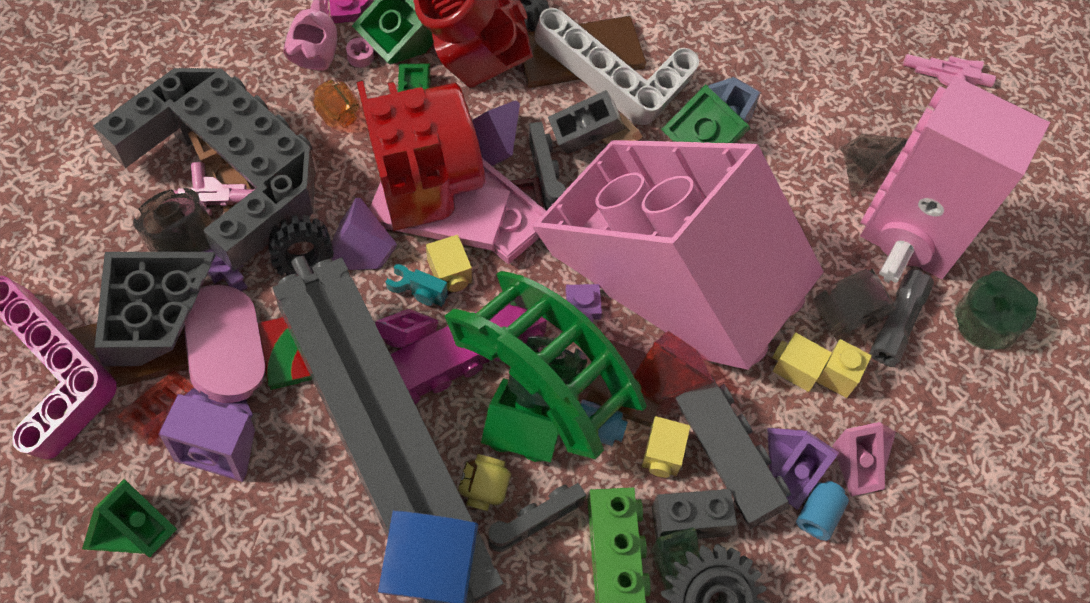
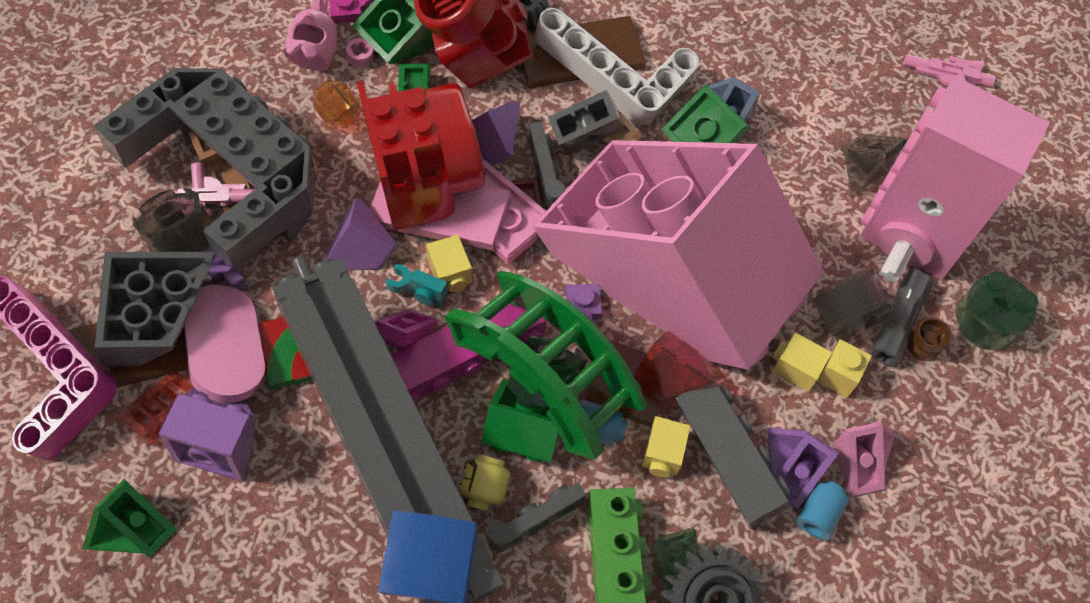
black tyre [268,215,334,276] -> none
dark grey brick [652,489,737,542] -> none
none -> reddish brown wheel [907,317,951,361]

